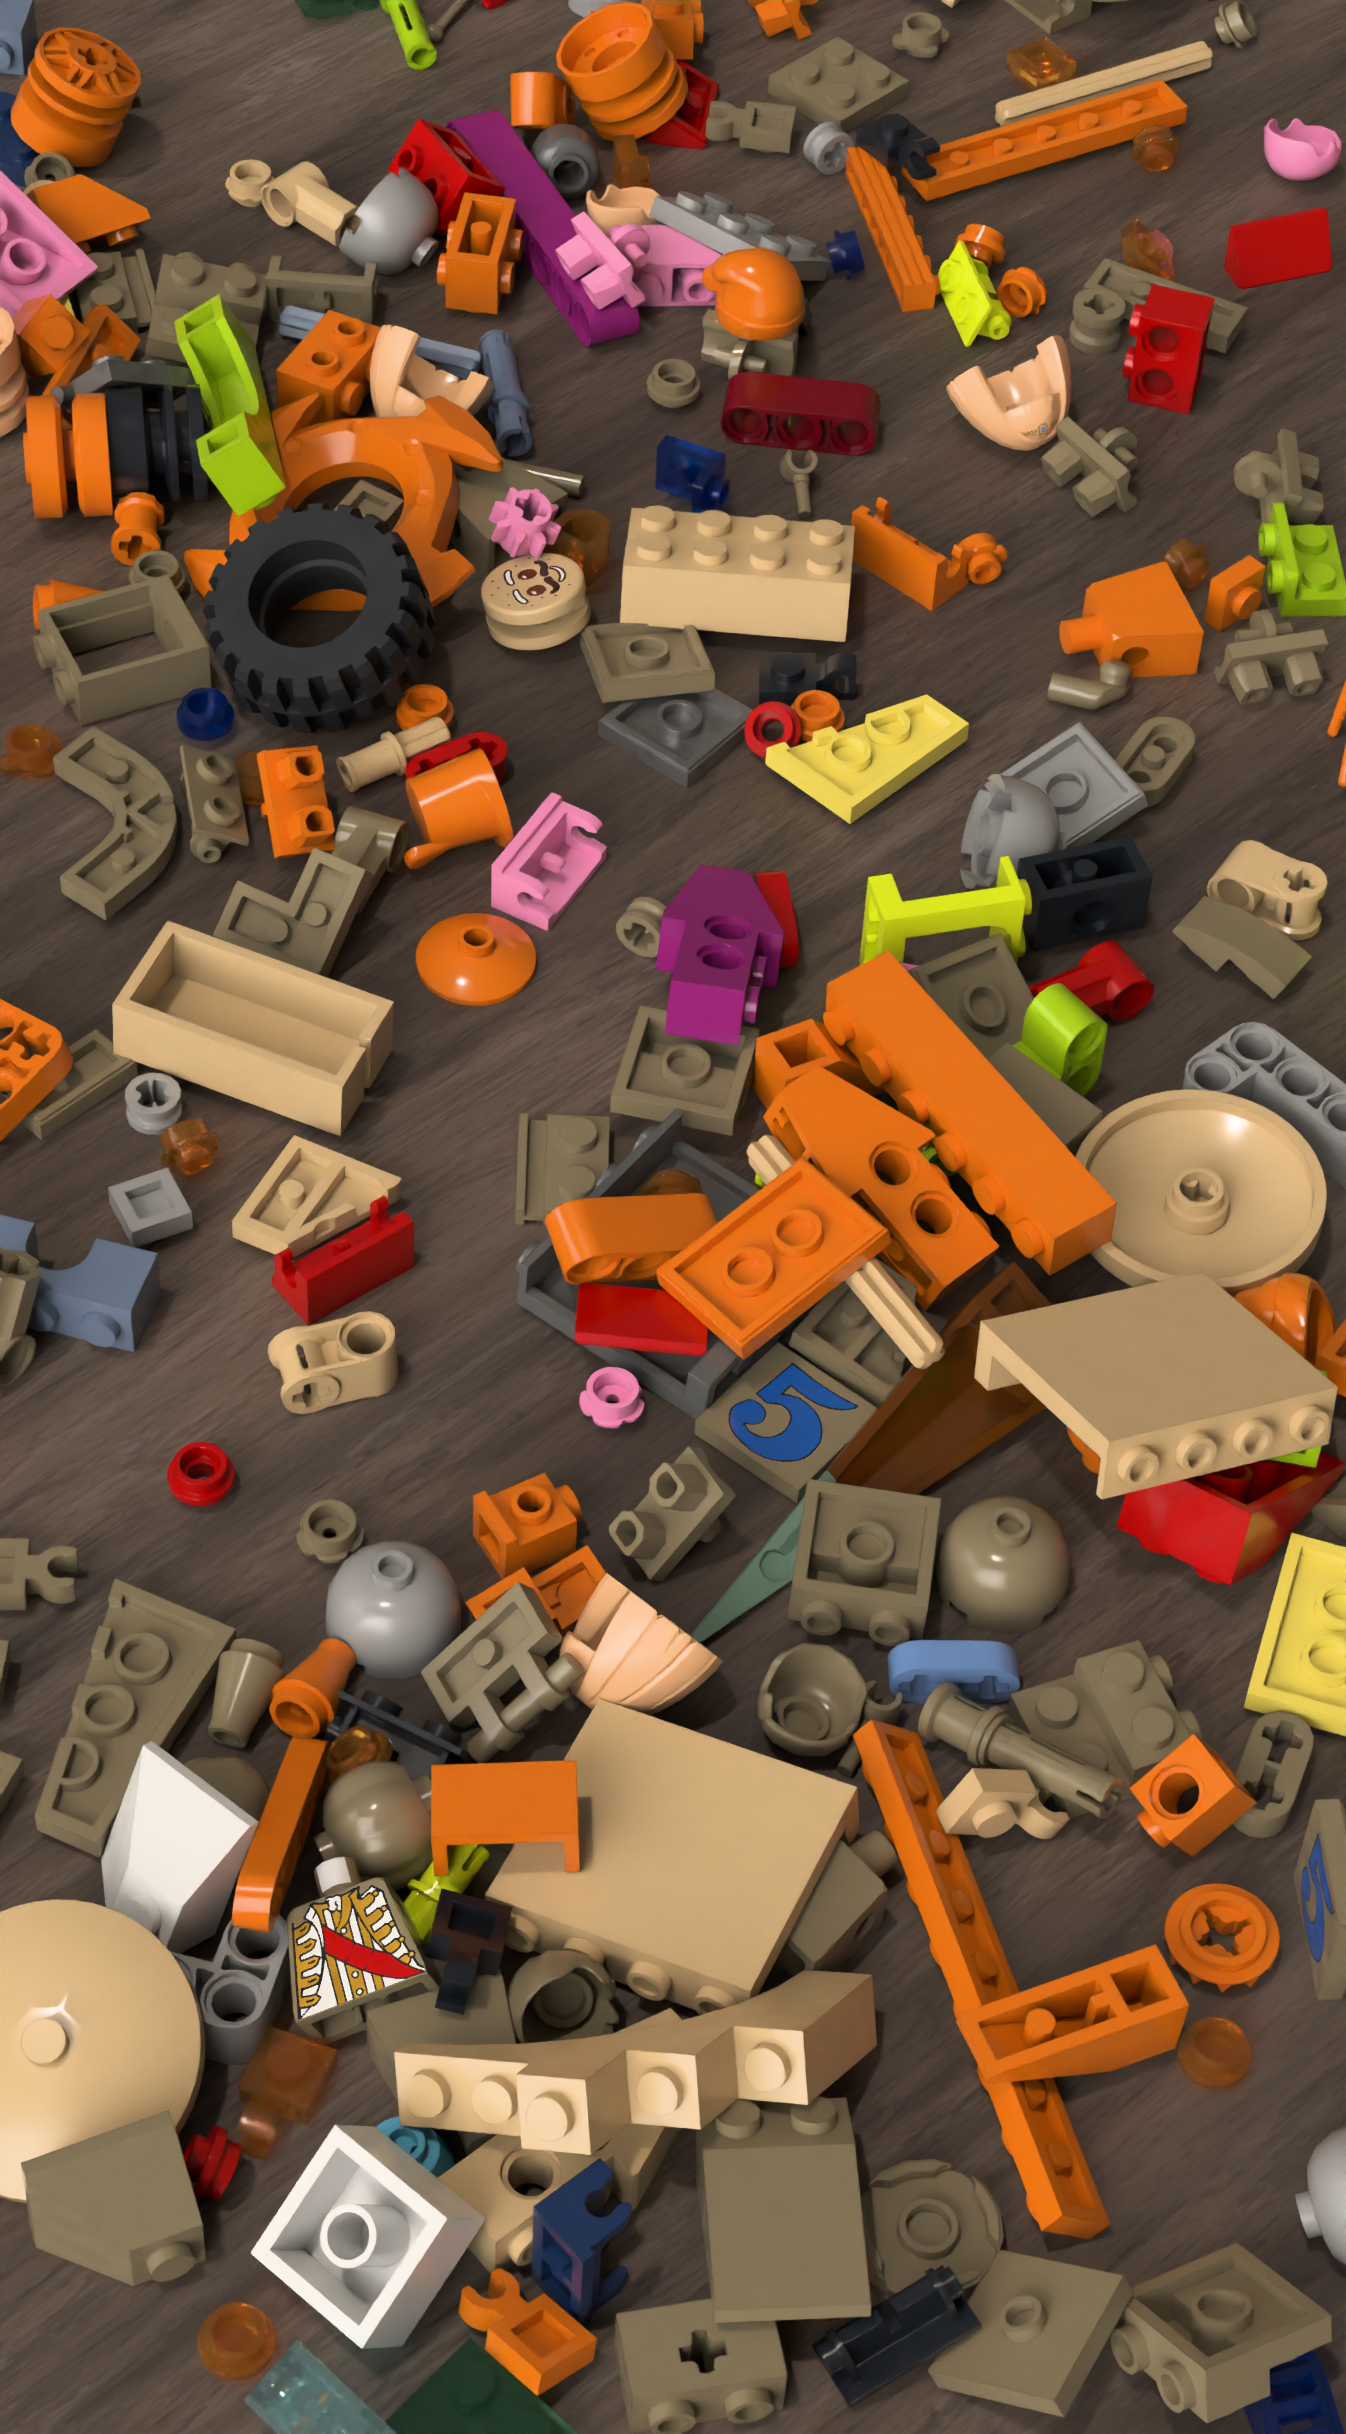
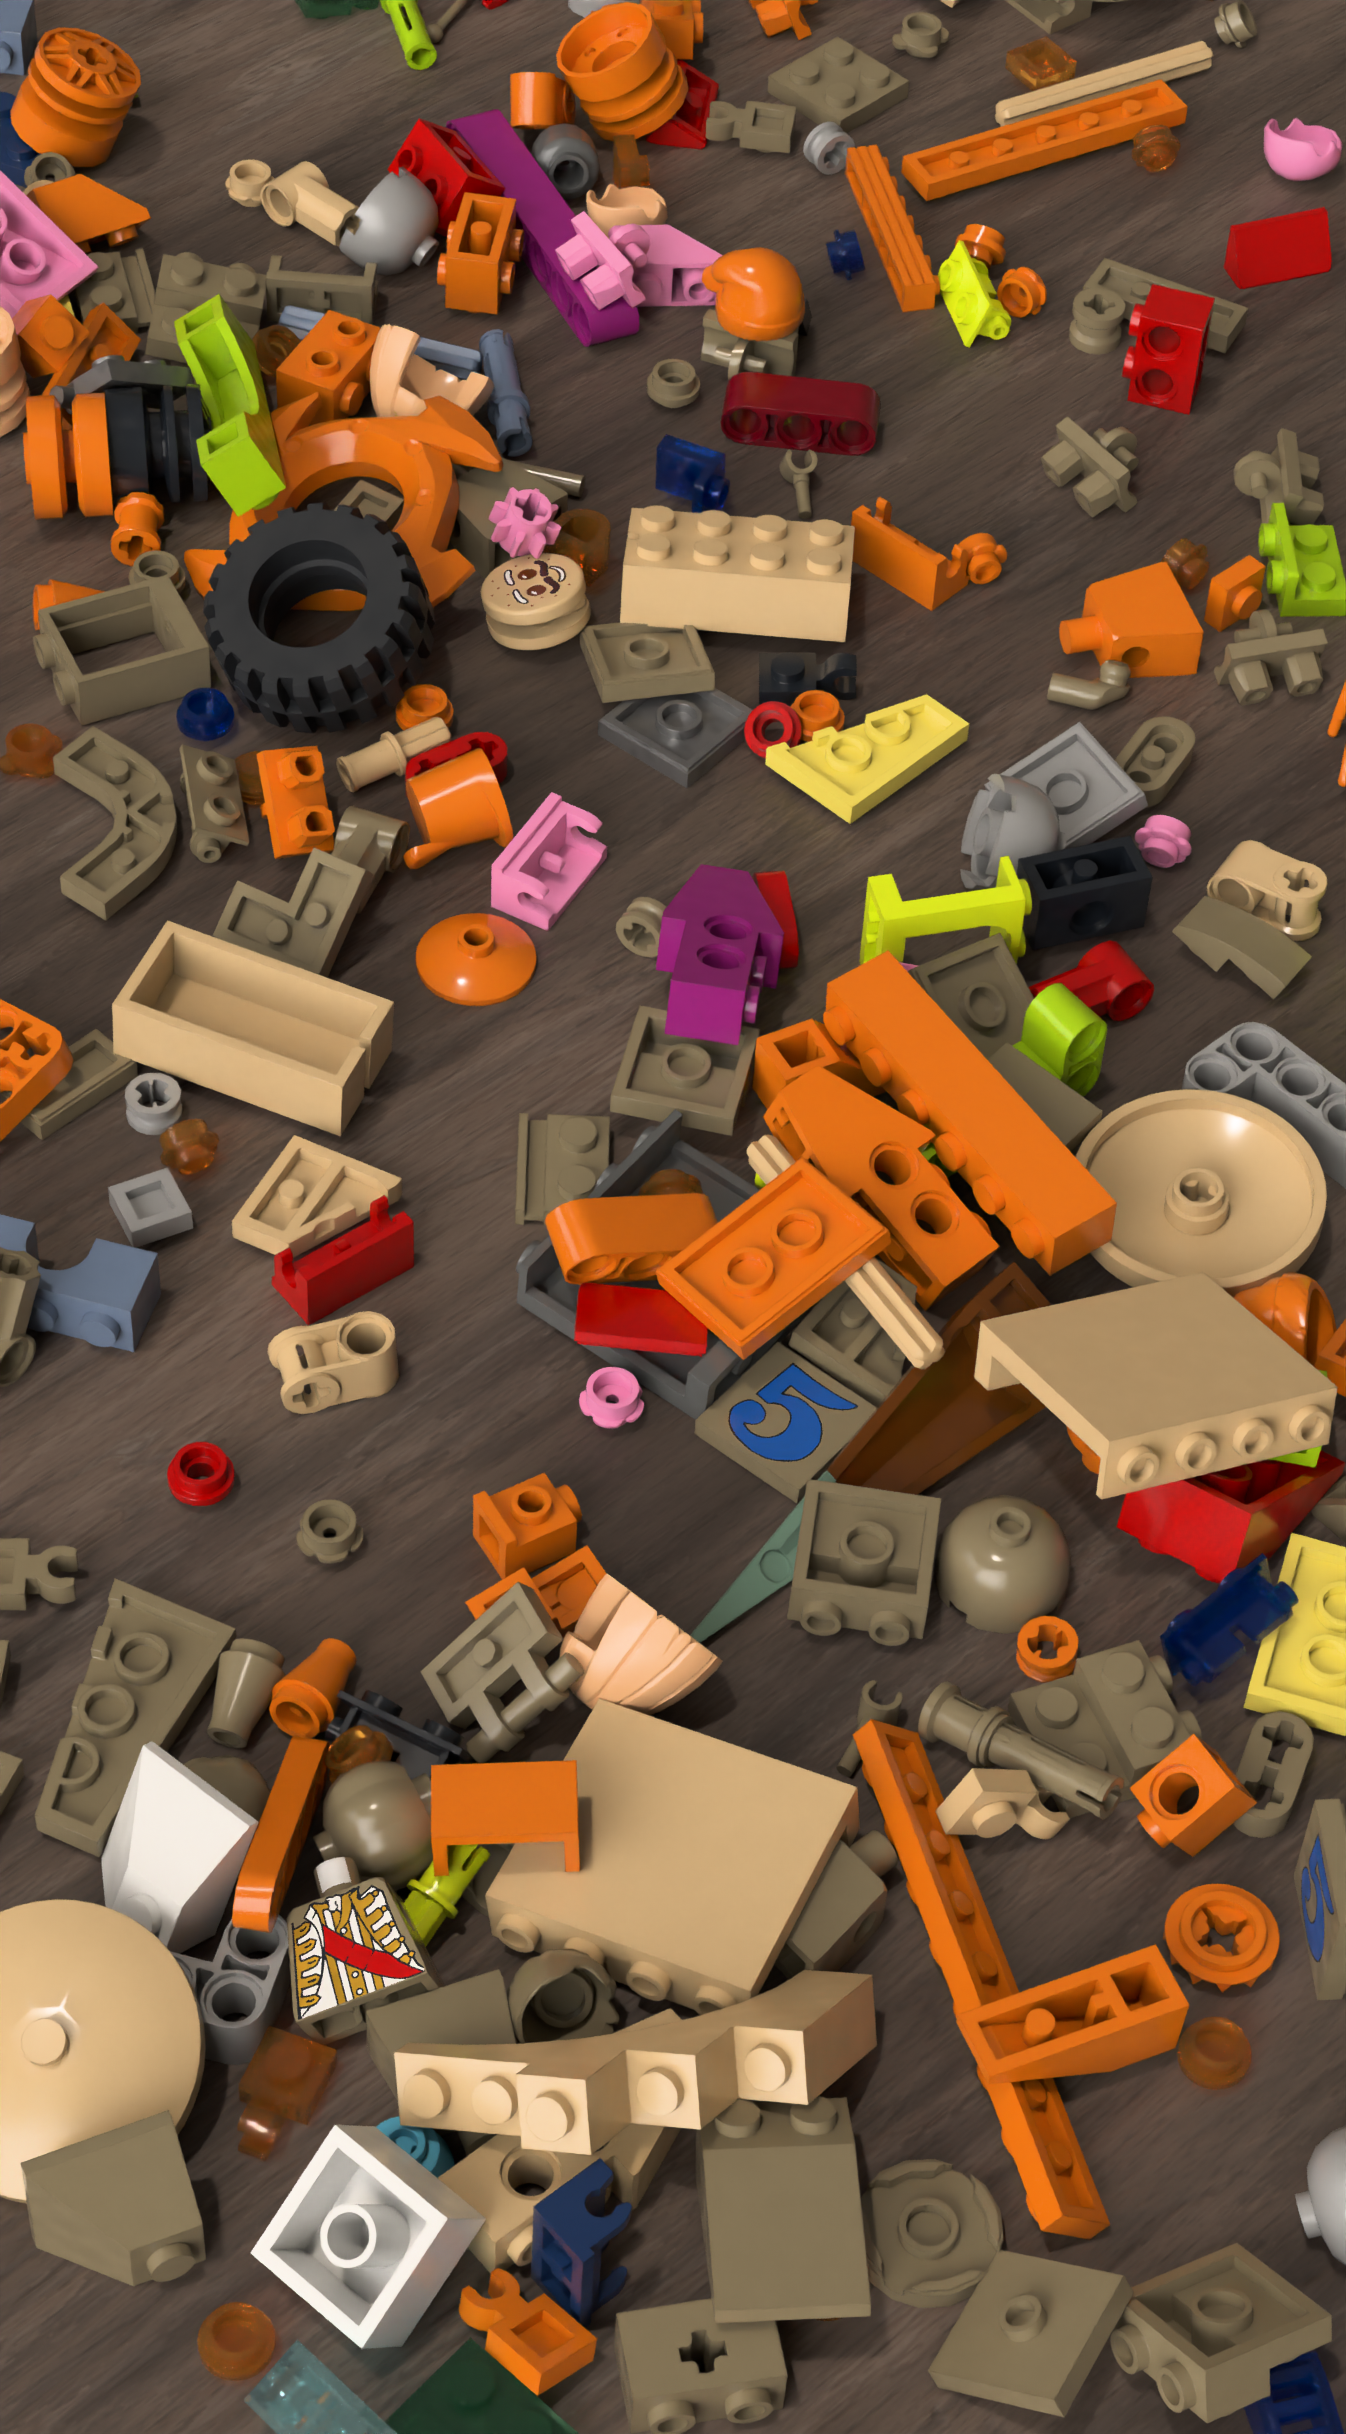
red plate [183,2125,242,2201] -> none
light grey cylinder [325,1541,461,1679] -> none
black plate [424,1889,512,2015] -> none
dark tan hips [609,1446,736,1581] -> none
light grey plate [649,191,832,281] -> none
dark tan hair [757,1643,867,1757] -> none
black hinge [812,2265,982,2408] -> none
black plate [855,113,940,180] -> none
medium blue beam [887,1640,1020,1704] -> none
light nougat hair [946,335,1071,451] -> none
clear orange plate [1120,218,1175,281] -> none
none -> clear orange plate [251,325,300,377]
none -> orange bush [1016,1616,1079,1683]
none -> bright pink plate [1135,815,1192,868]
none -> clear blue hinge [1160,1553,1299,1686]

